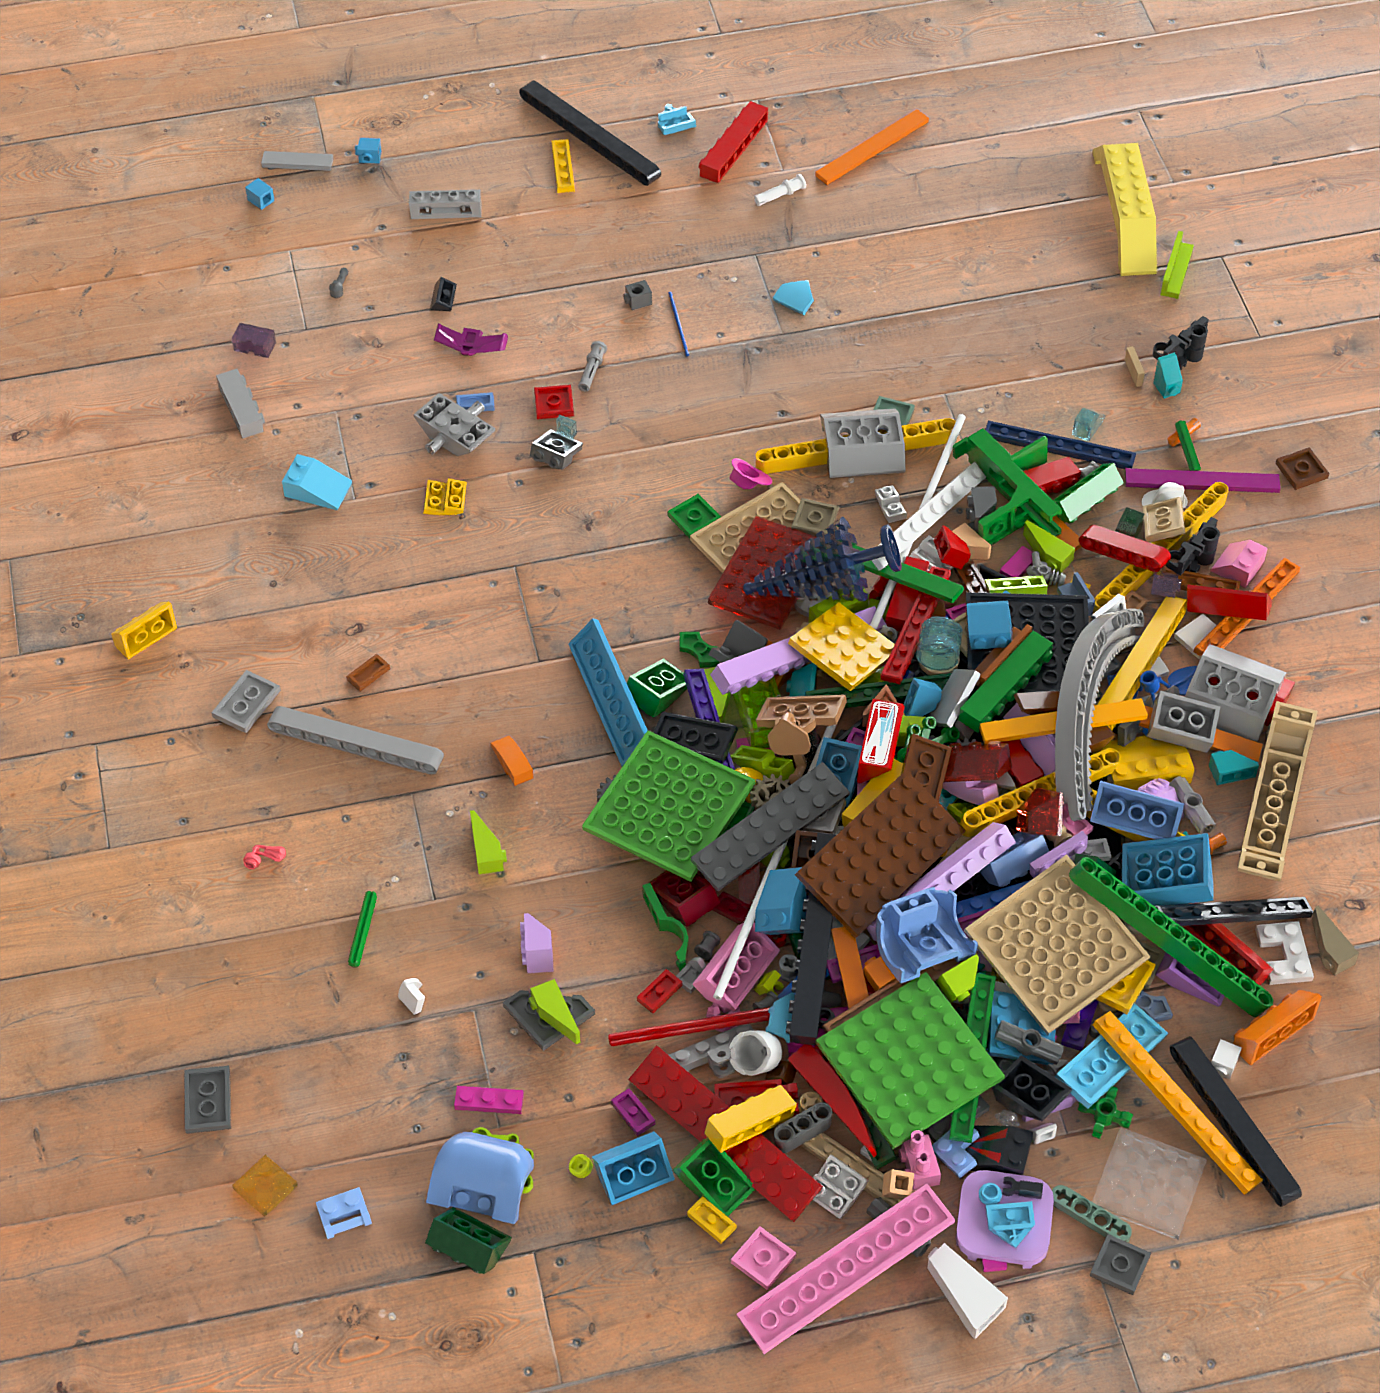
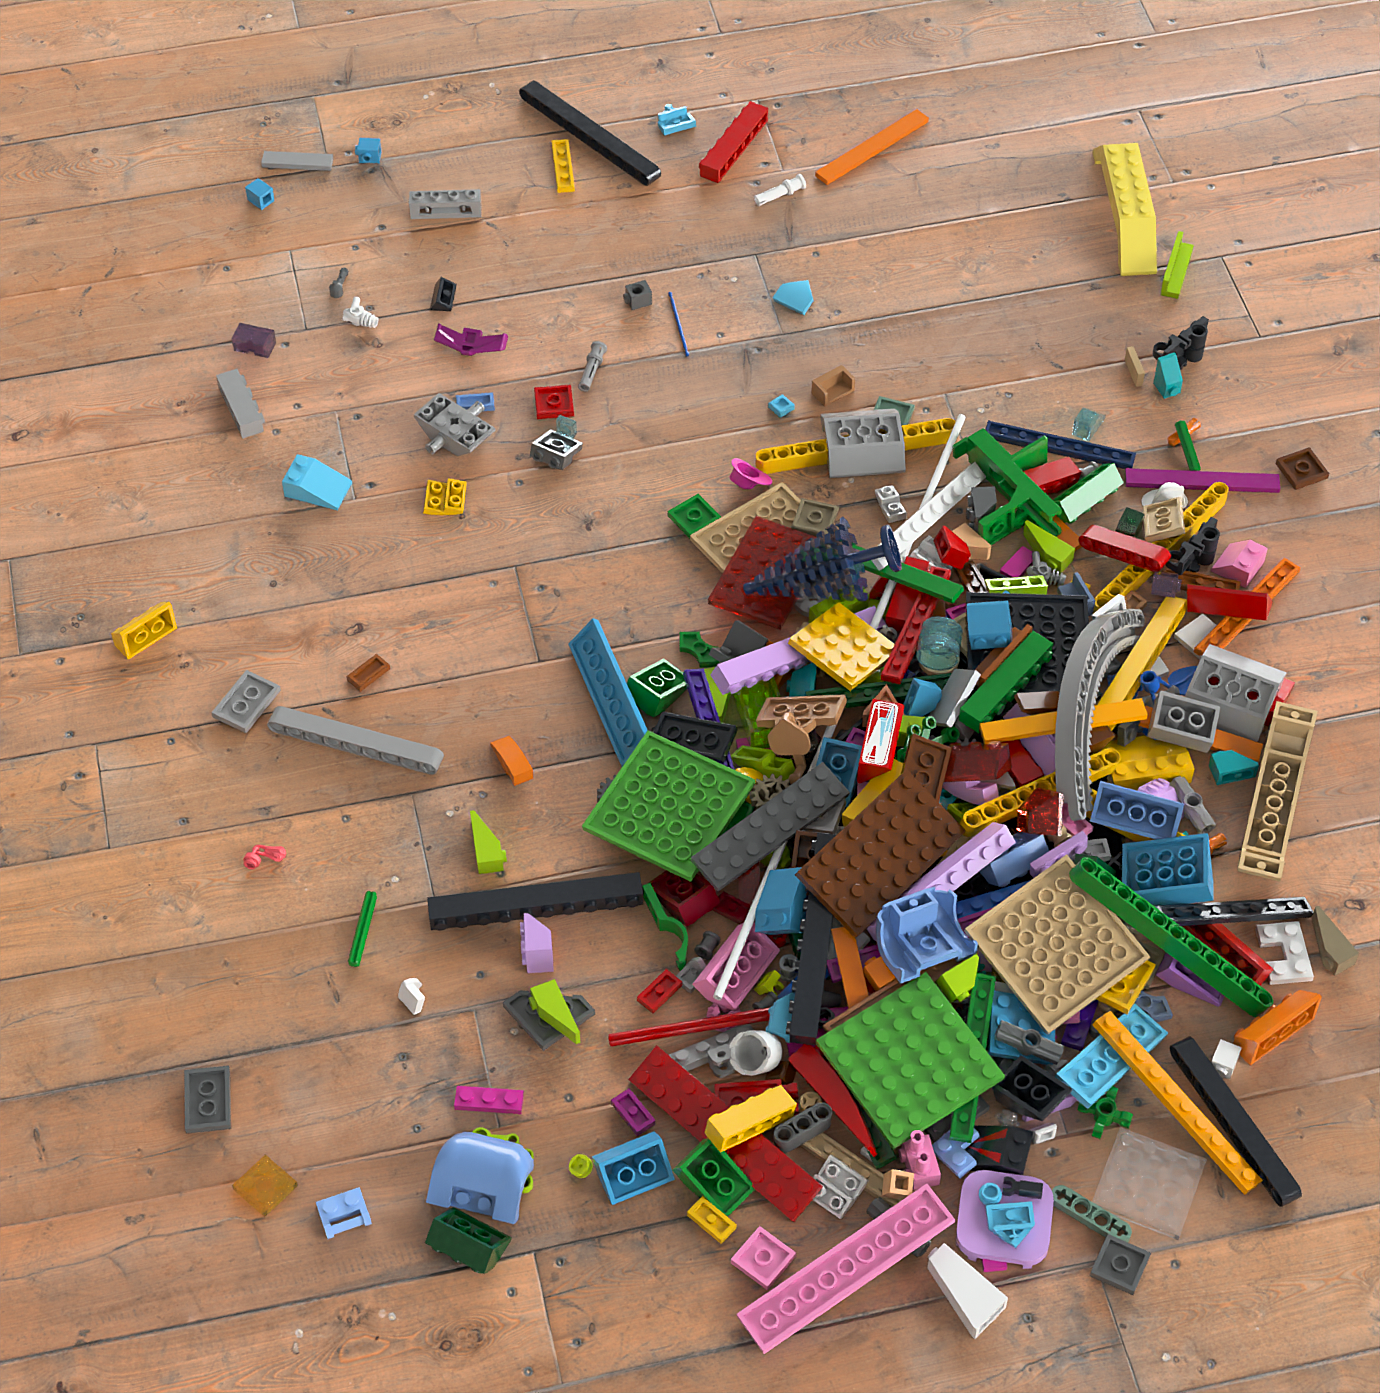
none -> white piece [343,297,379,328]
none -> black brick [427,872,643,931]
none -> medium azure tile [768,394,795,418]
none -> medium nougat panel [811,365,855,407]

